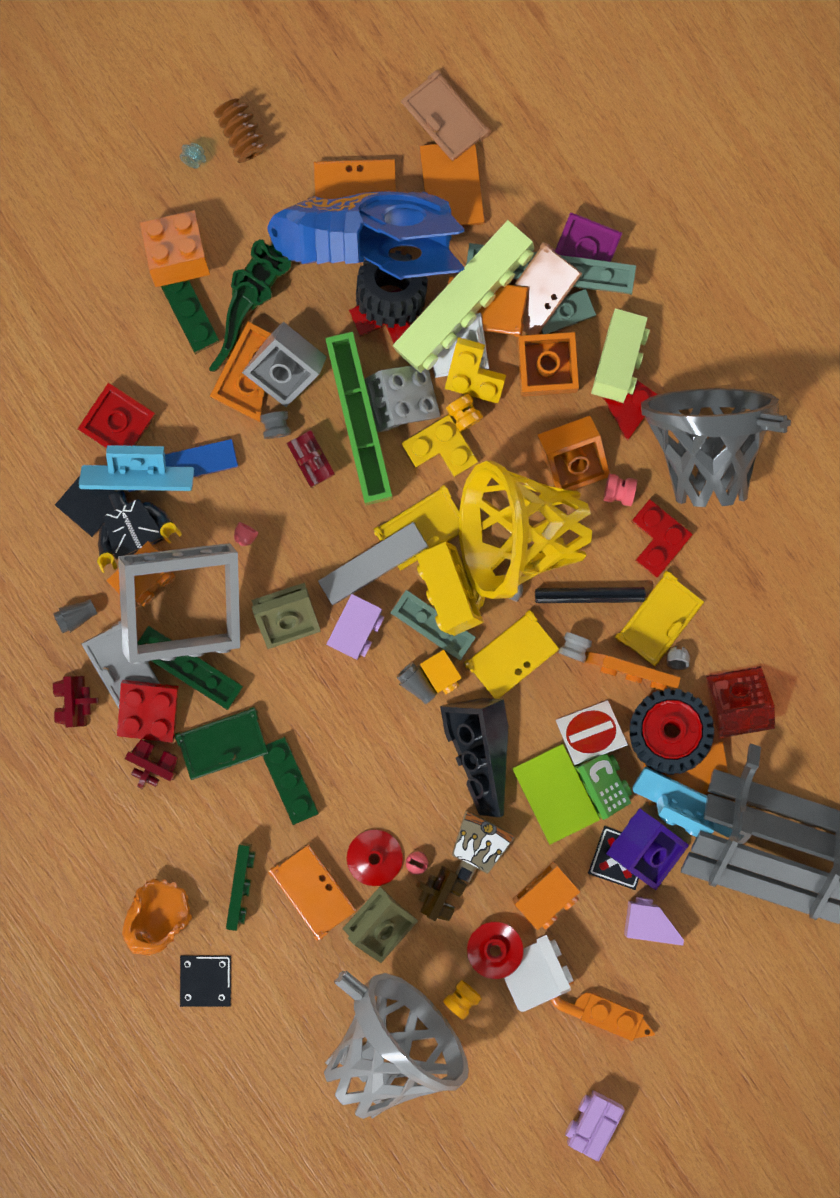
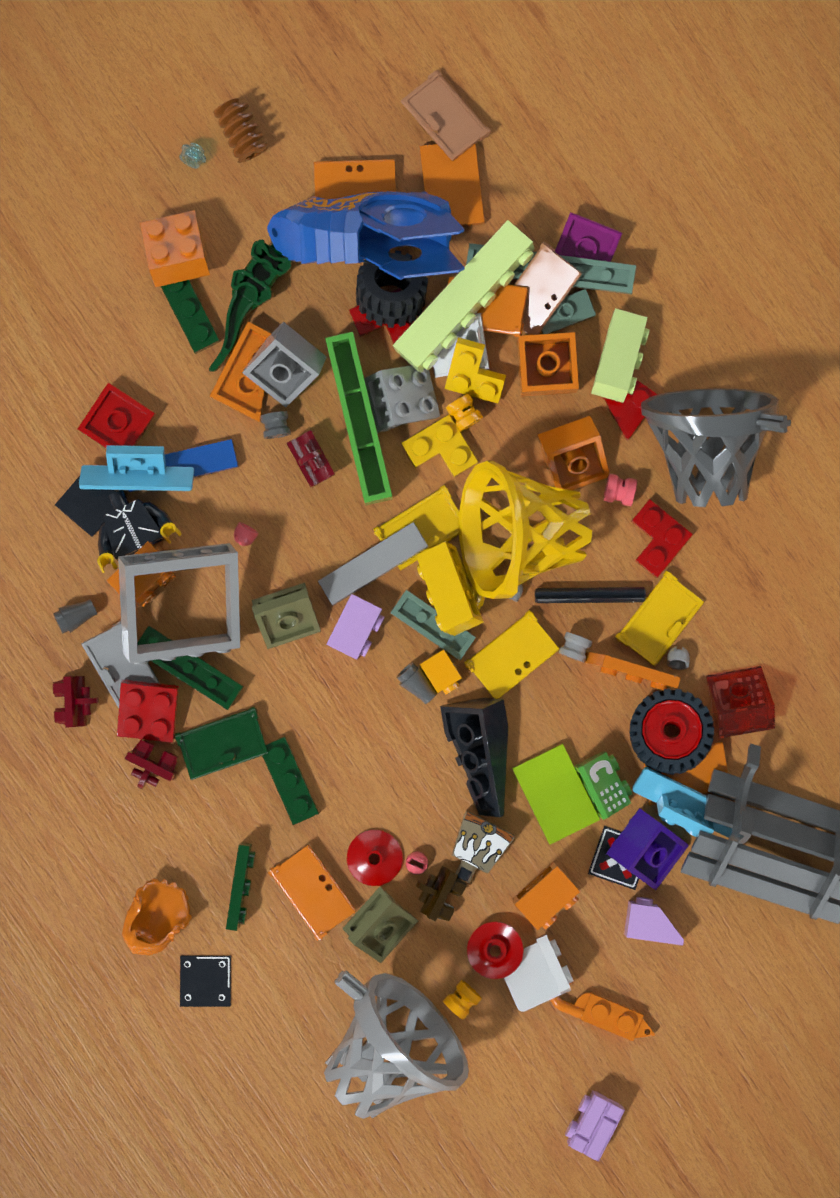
piece [556,700,628,765] -> none

